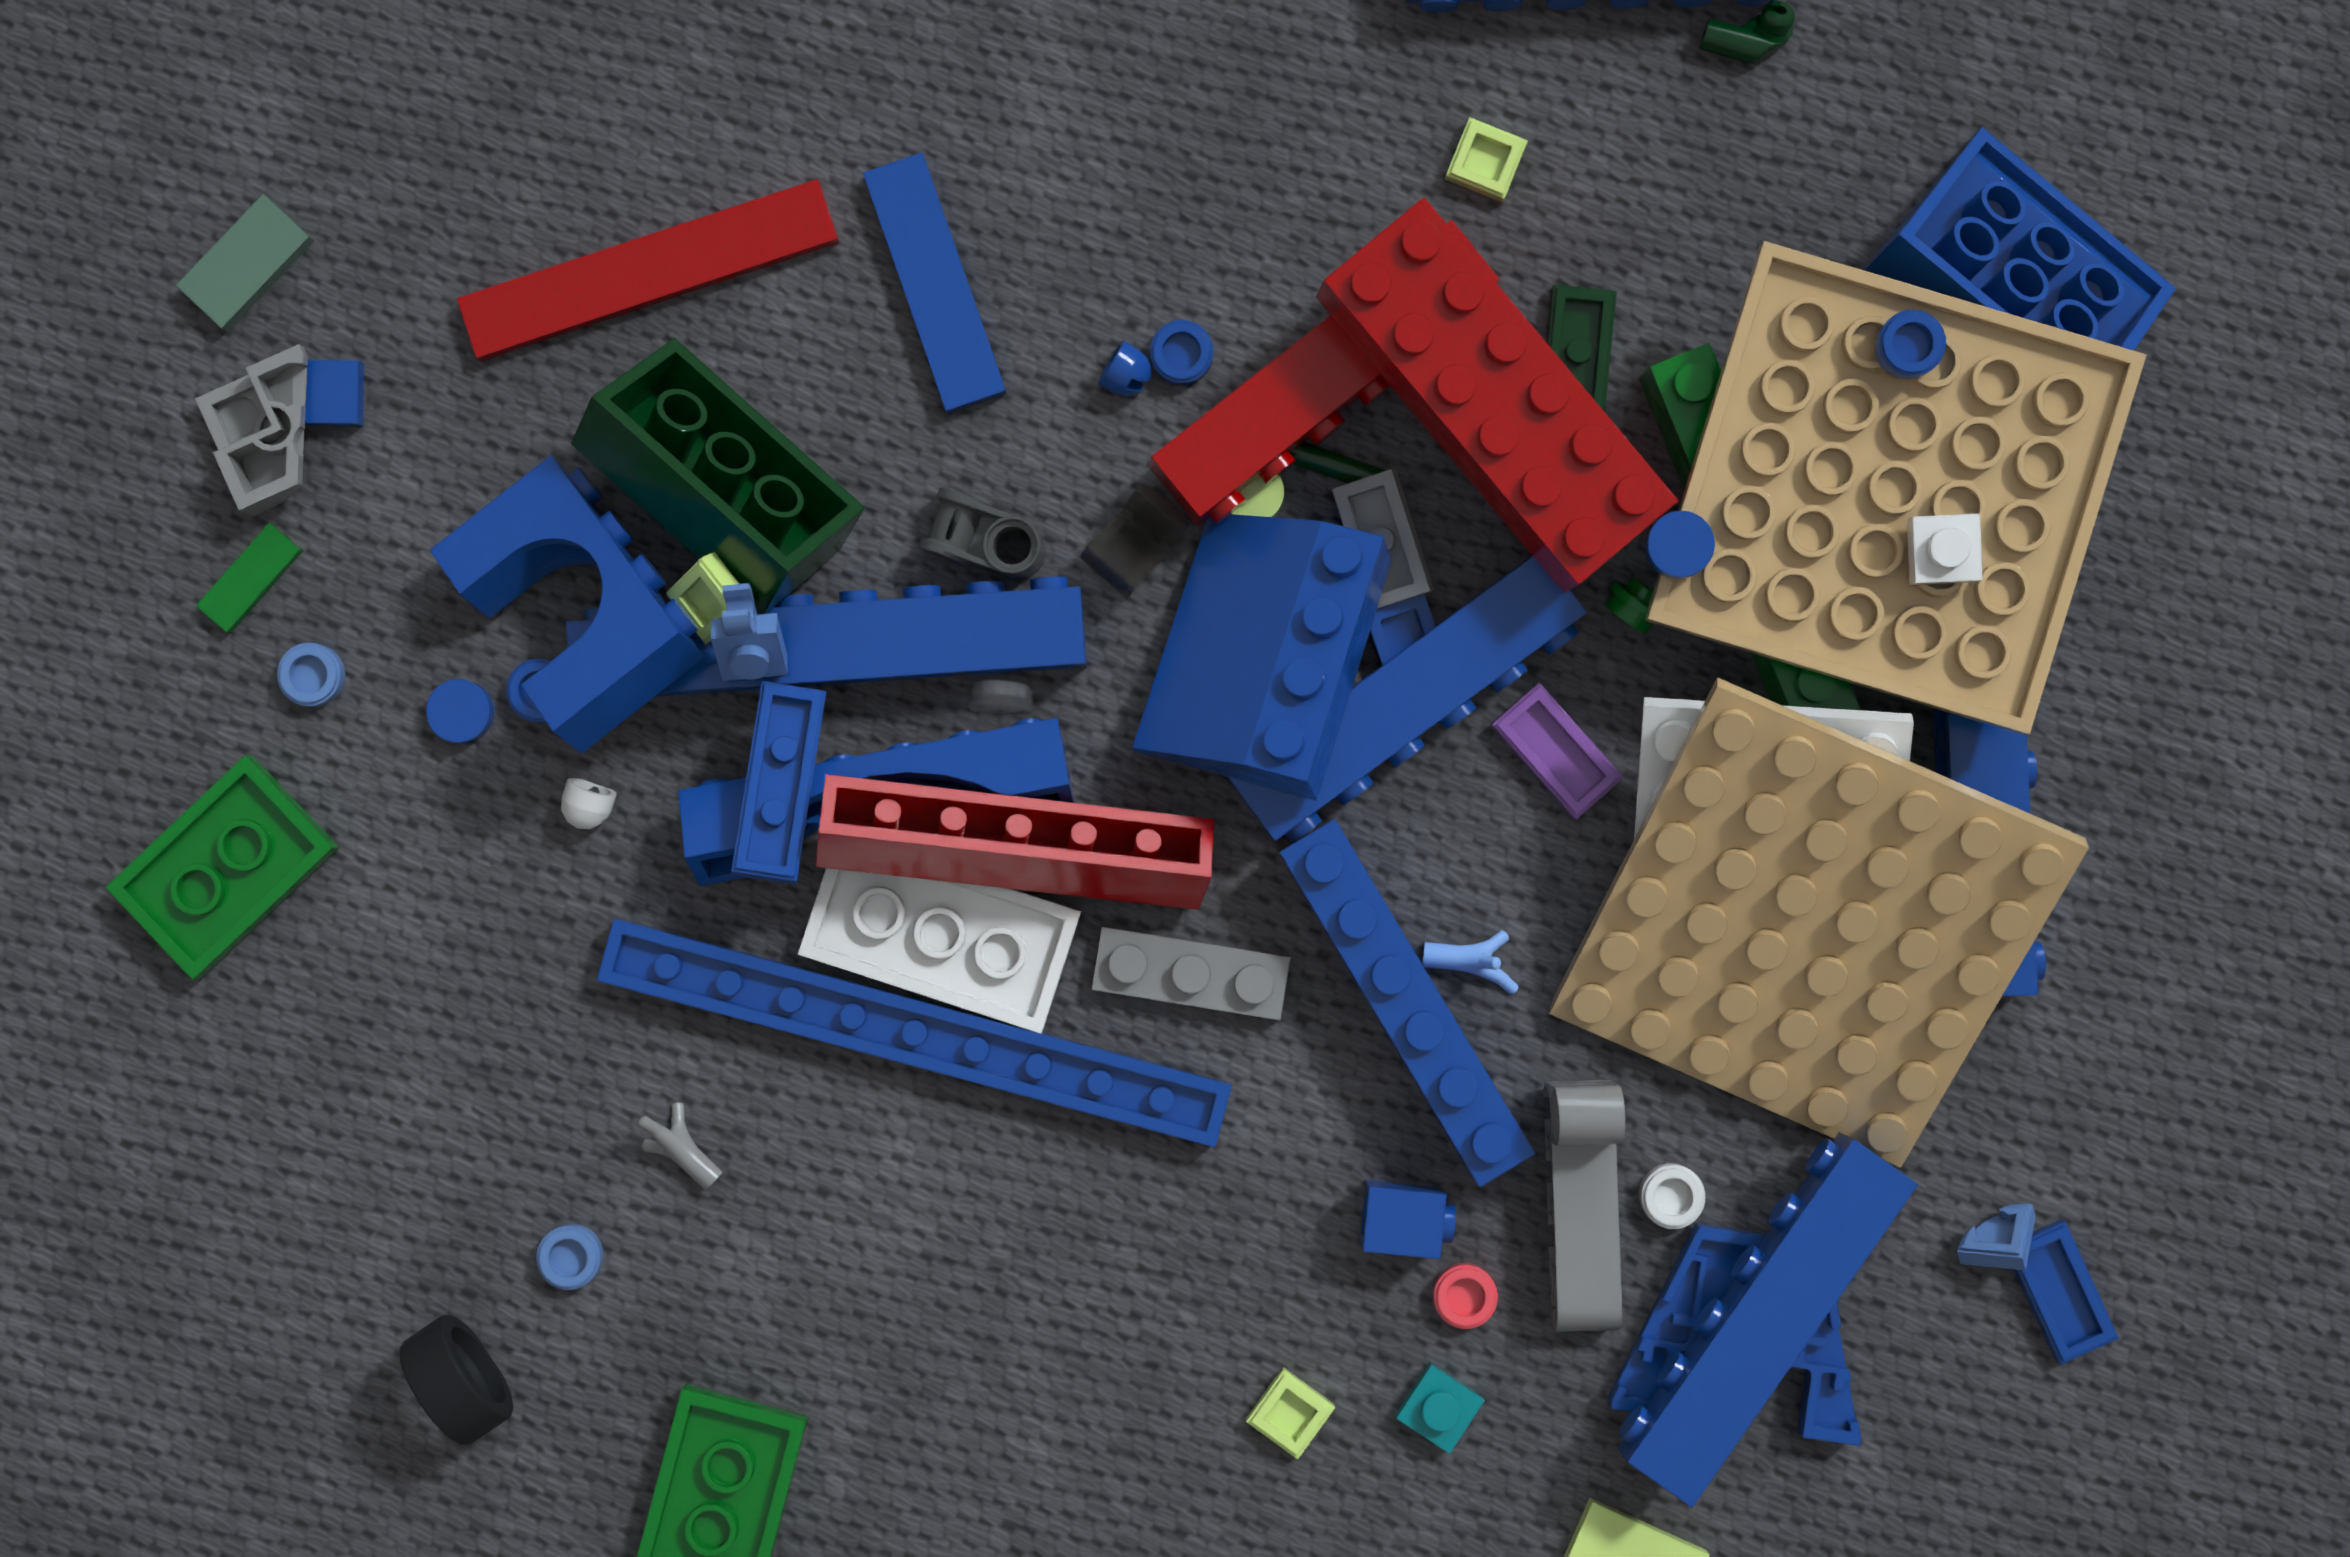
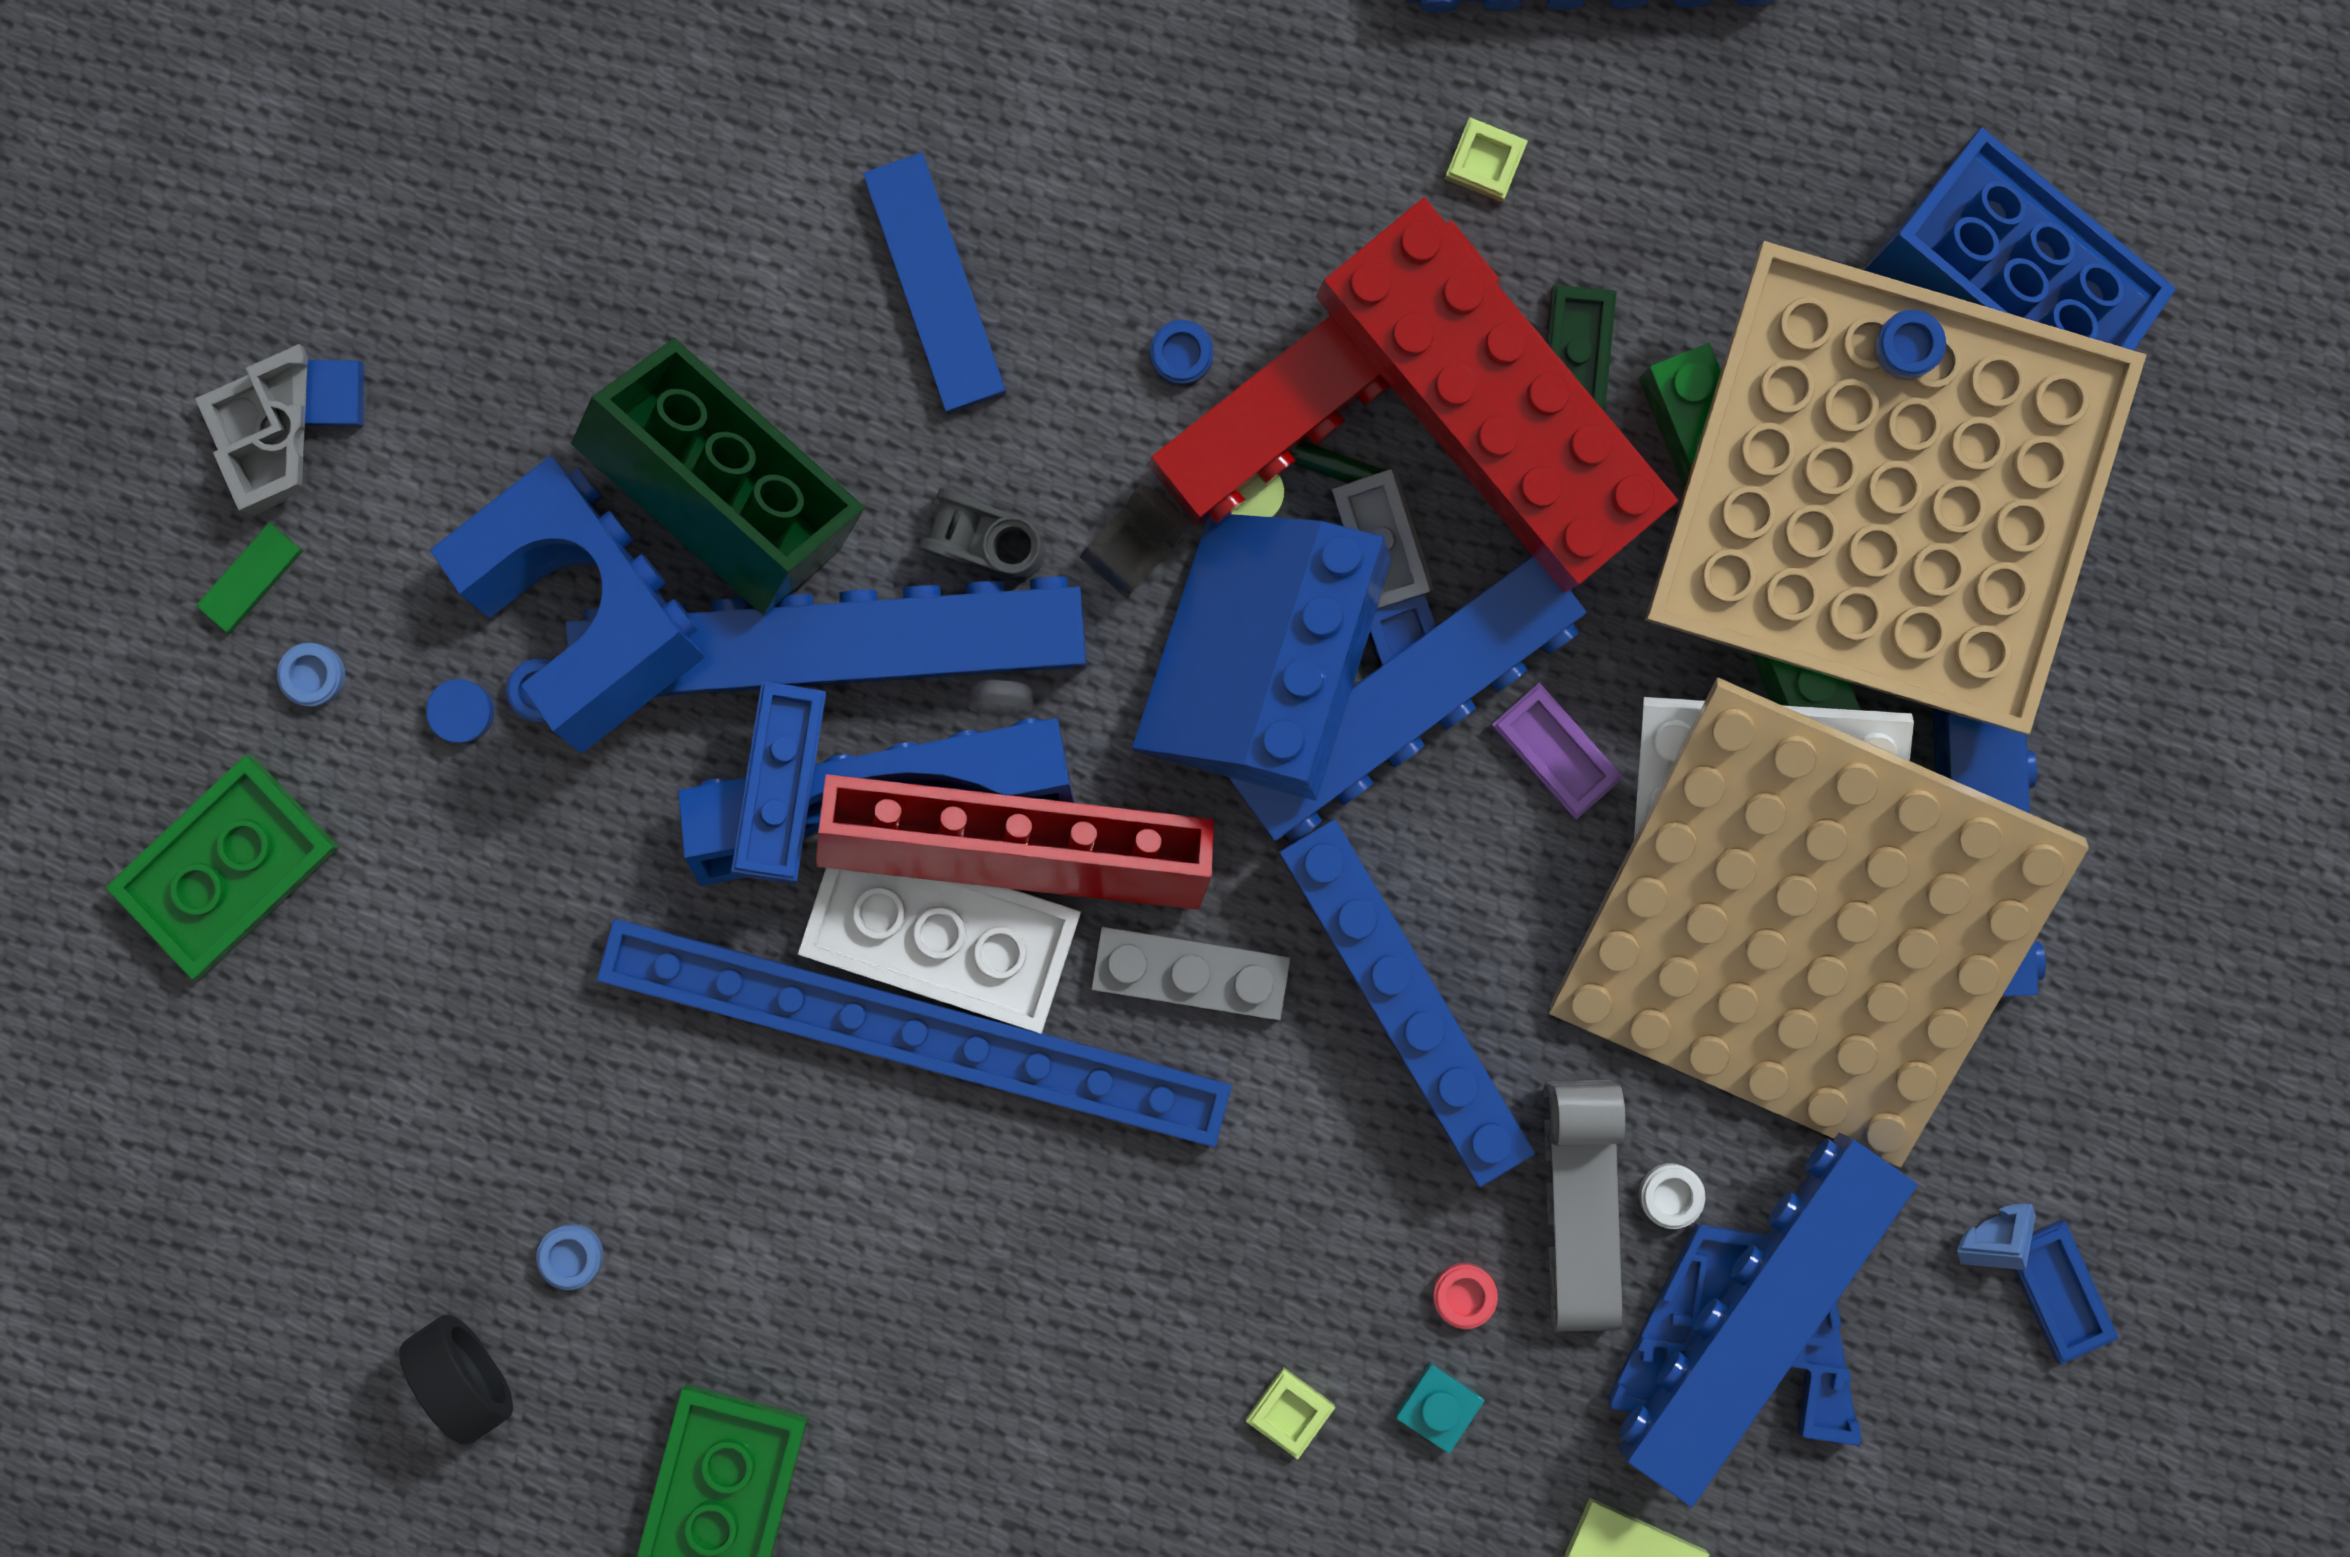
sand green tile [176,194,315,332] -> none
red tile [457,179,840,361] -> none
white hinge [561,778,617,829] -> none
light grey bar [638,1102,722,1190] -> none
yellowish green tile [666,551,739,645] -> none
medium blue plate [711,583,788,681] -> none
blue hinge [1097,340,1152,397] -> none
blue brick [1359,1180,1456,1259] -> none
light blue bar [1423,930,1518,995] -> none
green plate [1605,577,1654,634] -> none
blue tile [1645,511,1715,579] -> none
dark green arm [1699,1,1795,63] -> none
white plate [1907,514,1983,585] -> none

